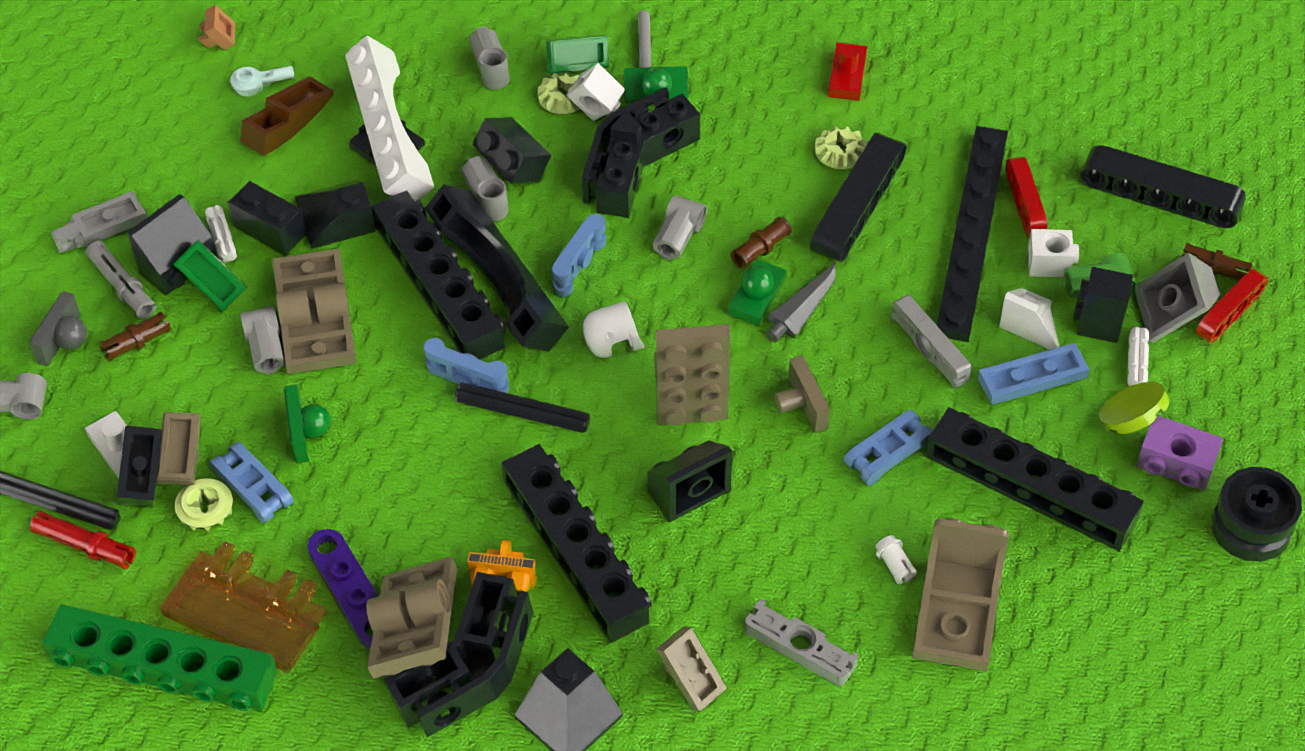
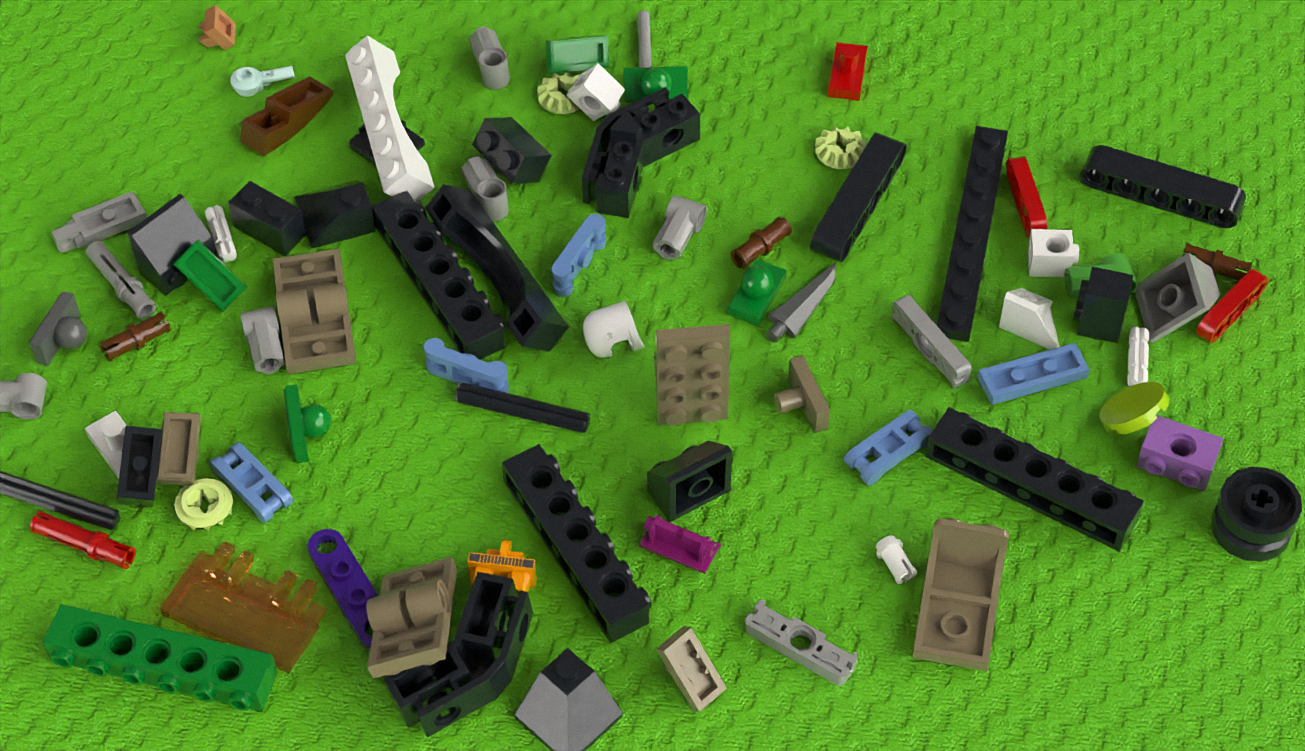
none -> magenta hinge [639,515,721,574]

